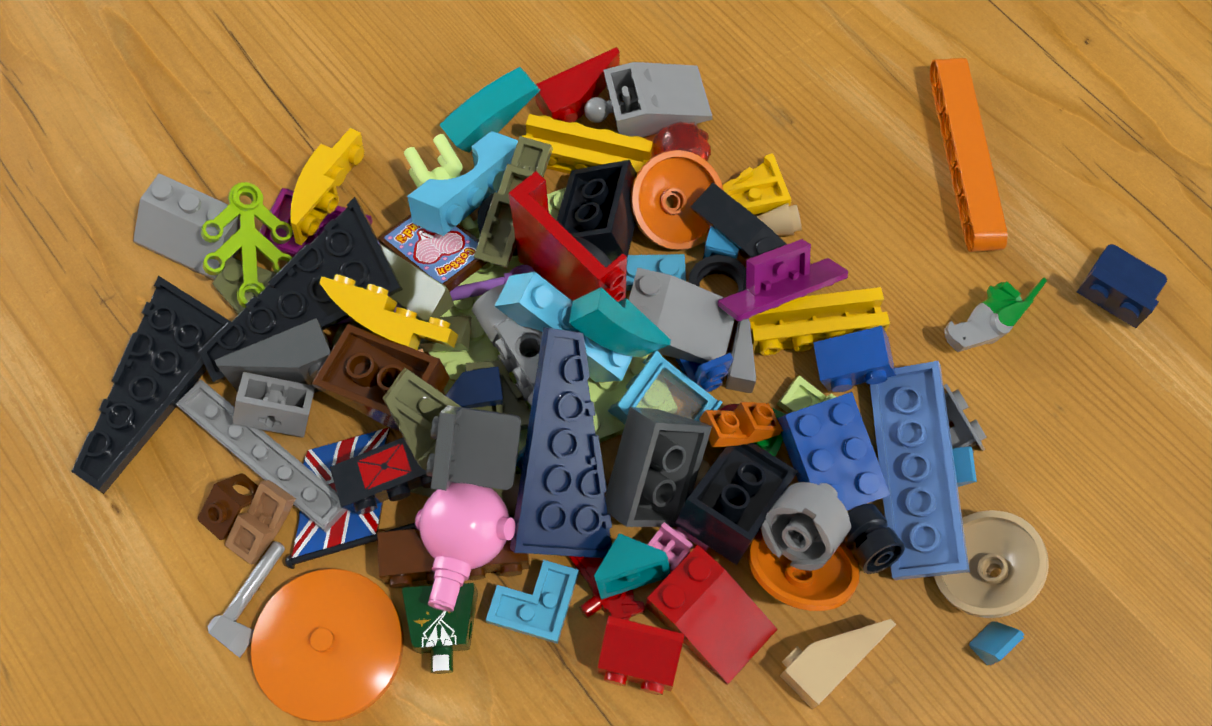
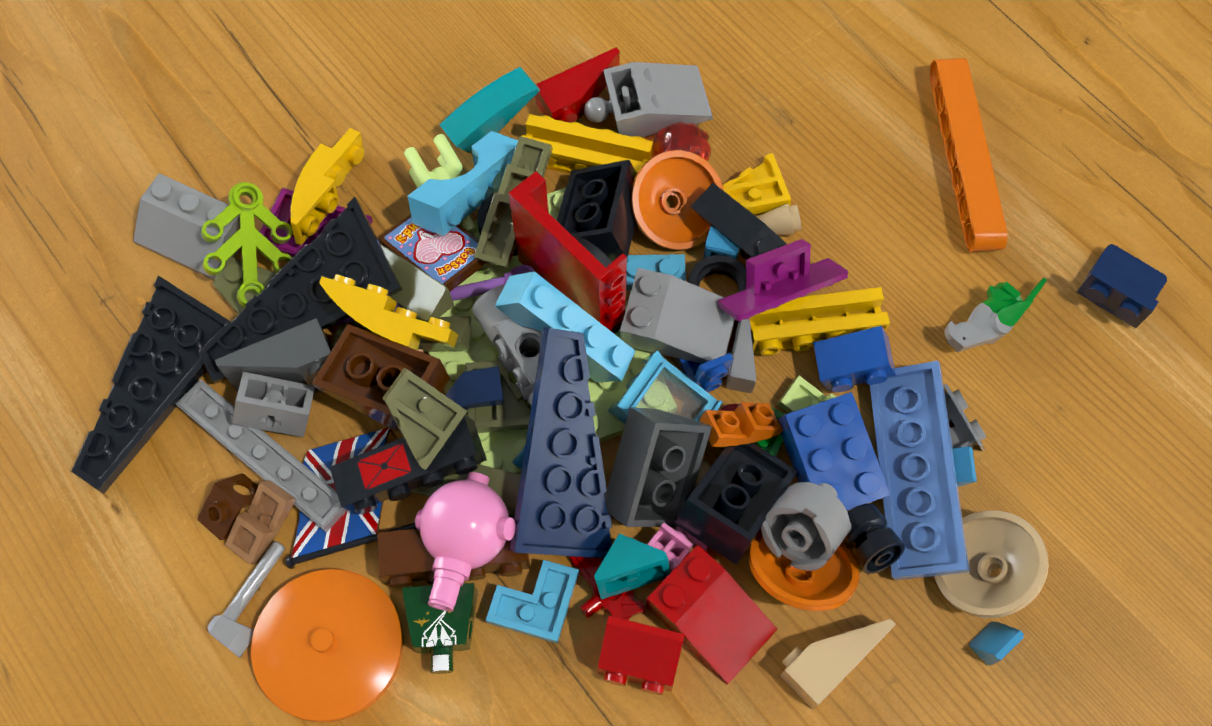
dark grey bracket [426,405,522,491] -> none
teal slope [569,287,671,357] -> none

